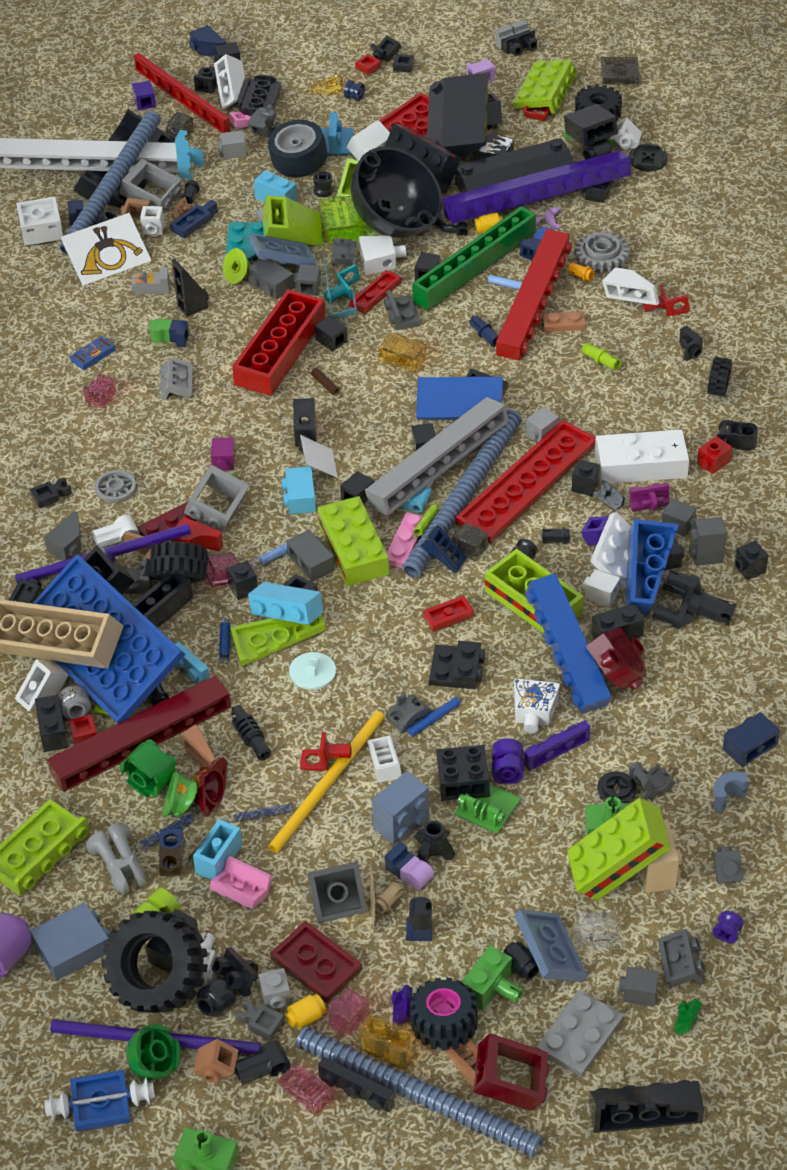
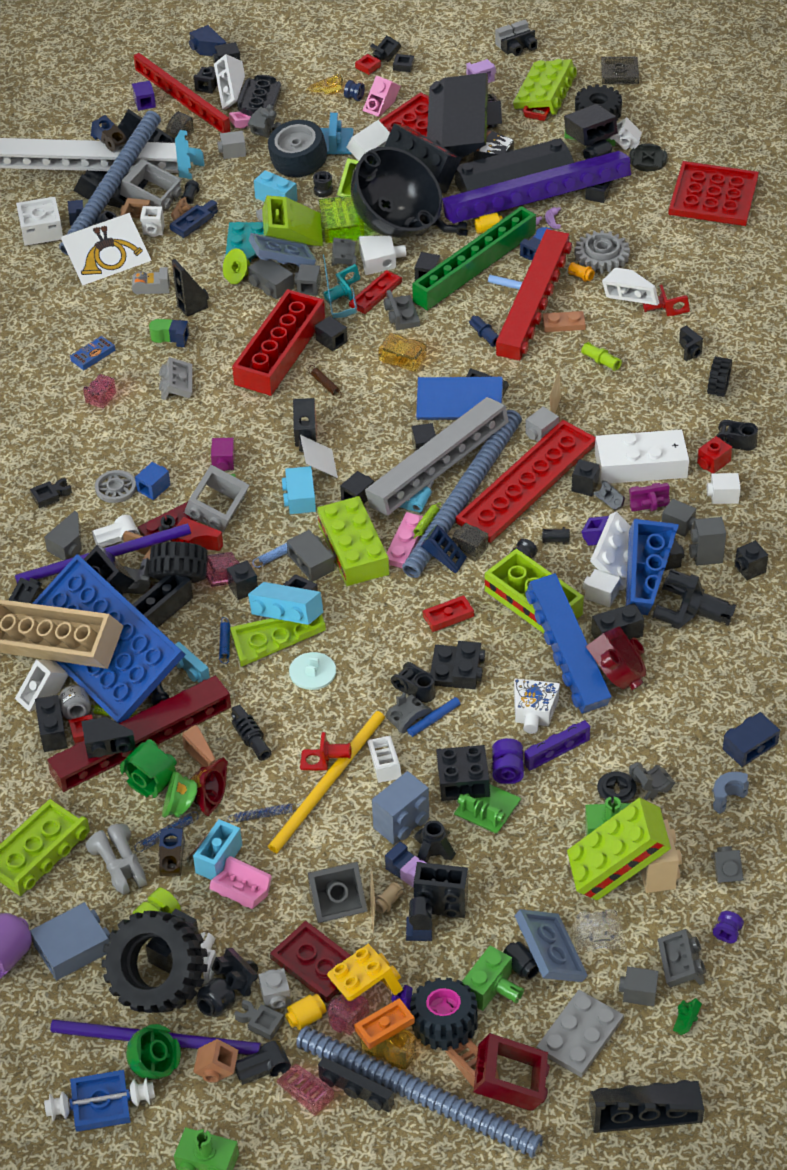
none -> black slope [81,717,136,759]
none -> leg [91,115,127,152]
none -> blue brick [135,462,171,500]
none -> black pin [159,515,176,532]
none -> yellow bracket [327,943,403,1001]
none -> orange plate [354,998,415,1050]
none -> bright pink slope [363,76,401,117]
none -> black piece [391,662,436,703]
none -> black brick [413,862,468,918]
none -> tan sticker [549,369,561,414]
none -> red plate [668,161,759,226]
none -> white brick [707,473,740,504]

